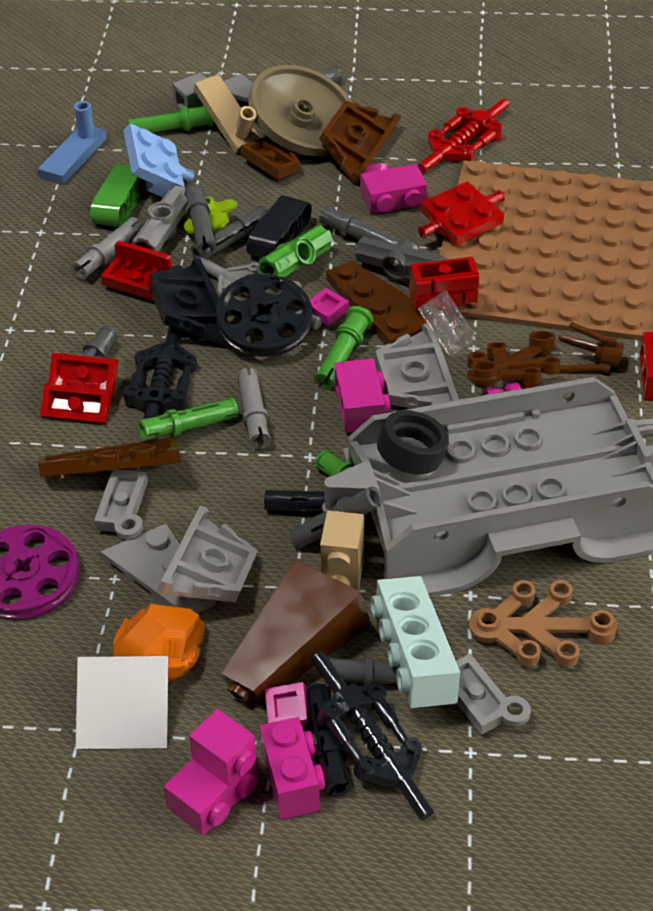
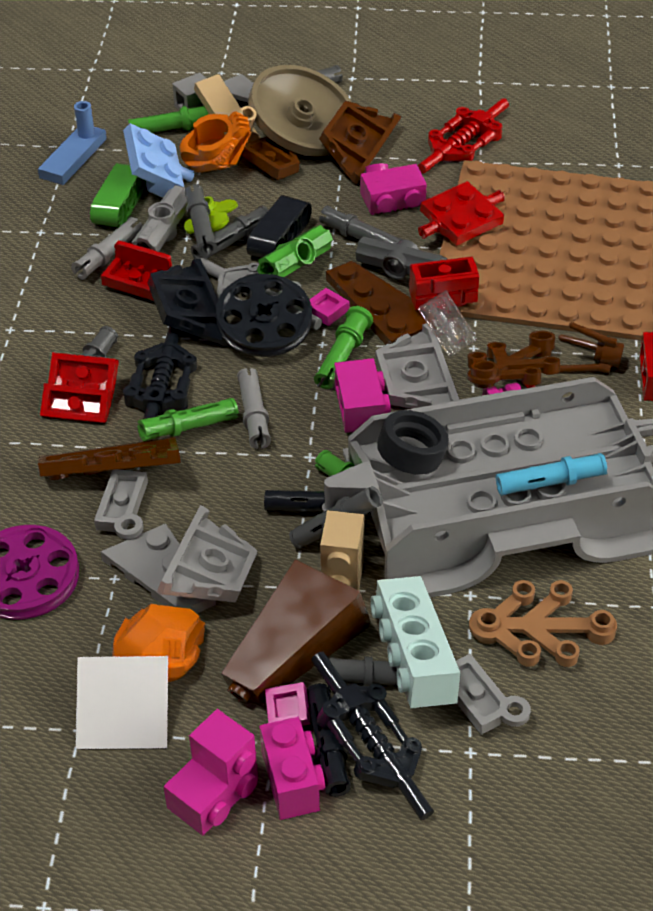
none -> orange helmet [180,111,251,173]
none -> medium azure pin [495,453,607,496]

